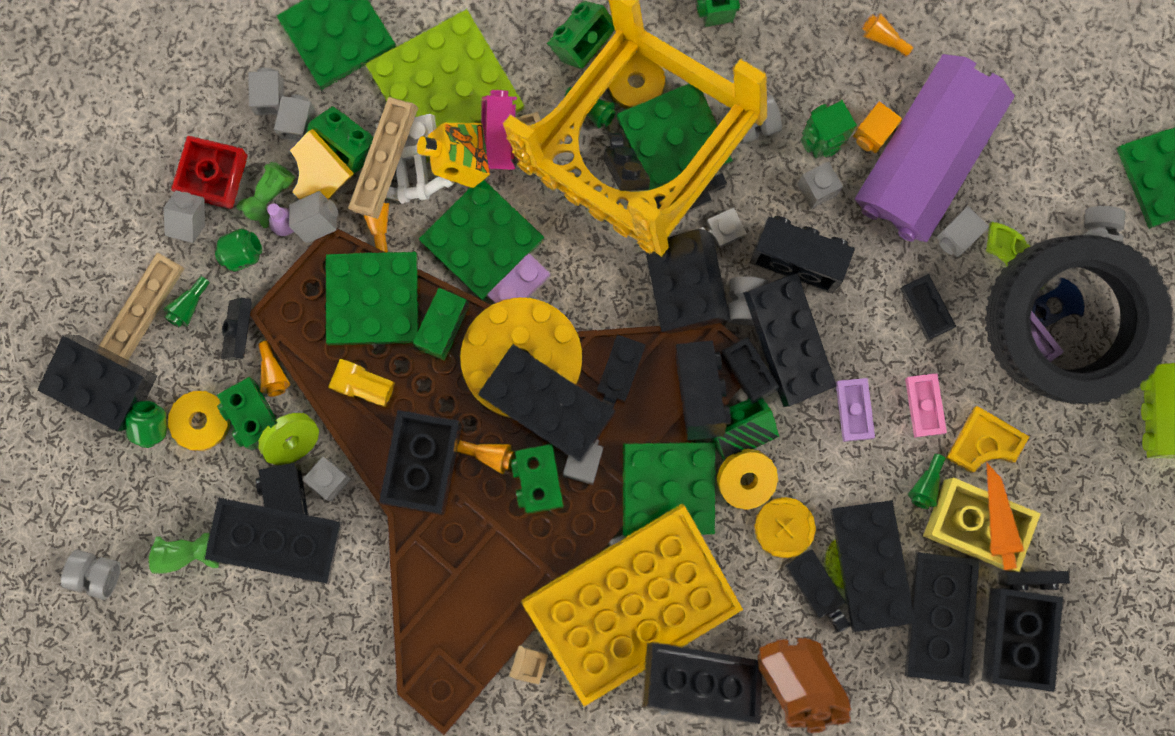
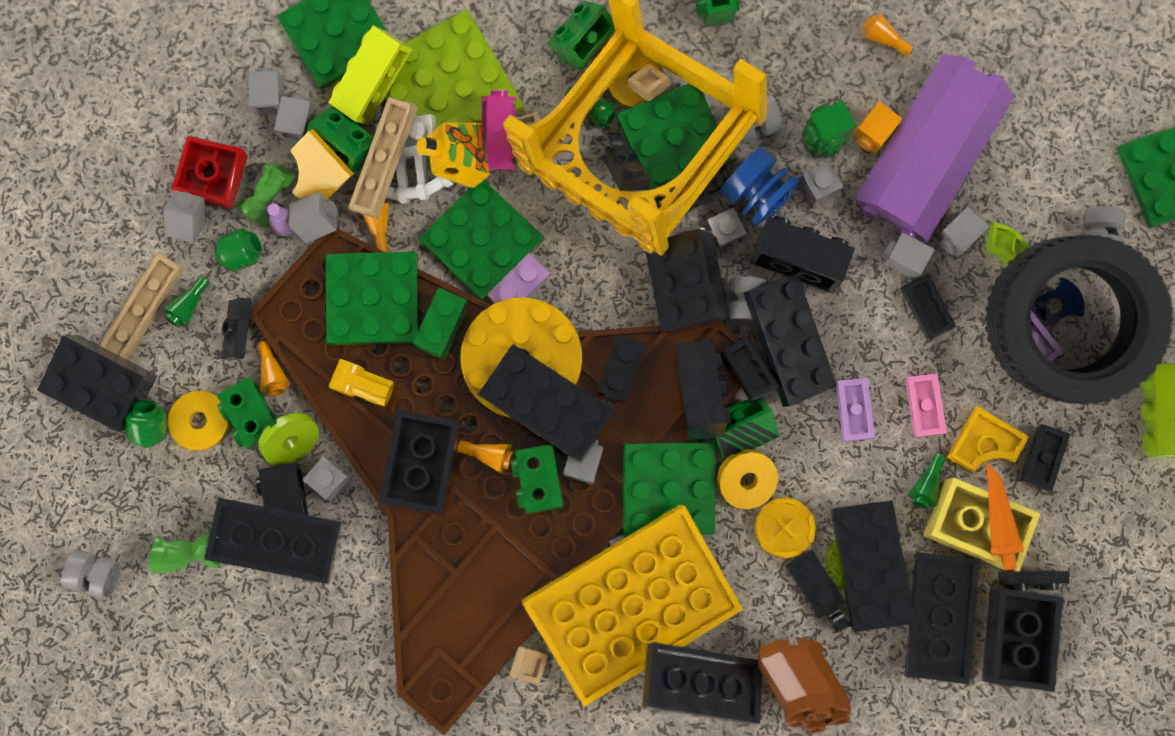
none -> neon yellow brick [328,26,413,125]
none -> tan plate [628,63,671,102]
none -> blue wheel [719,146,800,227]
none -> light grey brick [883,232,935,281]
none -> black plate [1020,424,1070,492]

